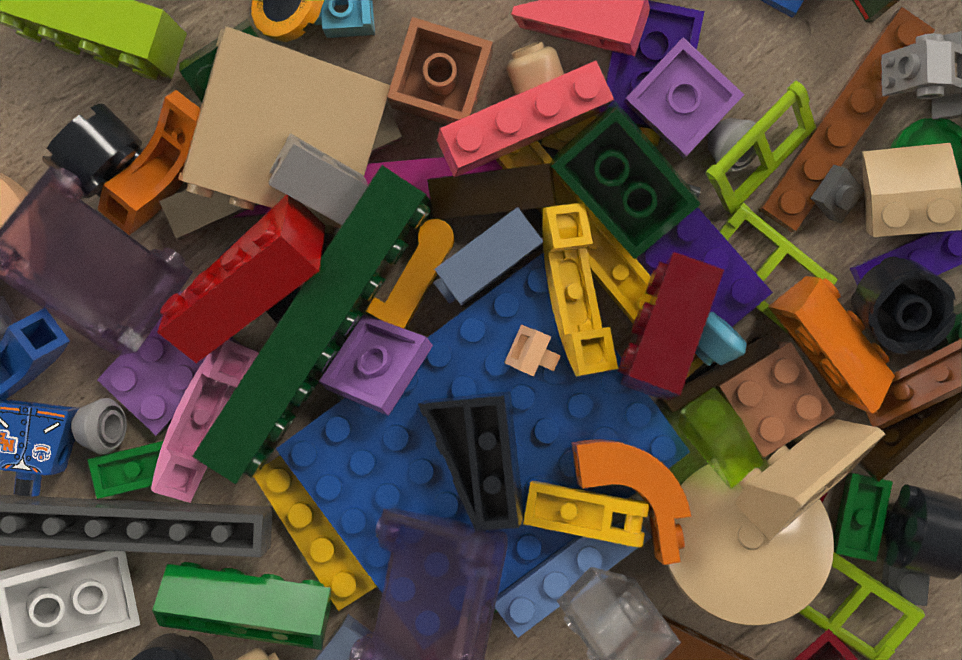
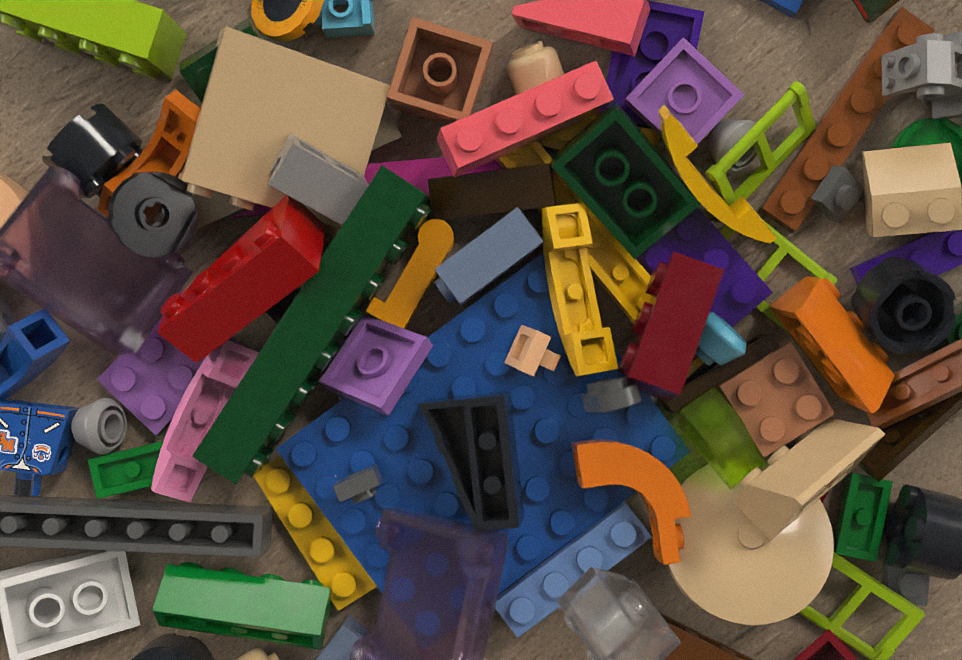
yellow plate [523,481,650,547] -> none
none -> black plate [107,172,198,258]
none -> dark grey plate [333,464,383,504]
none -> dark grey plate [580,377,641,413]
none -> yellow slope [658,105,777,243]

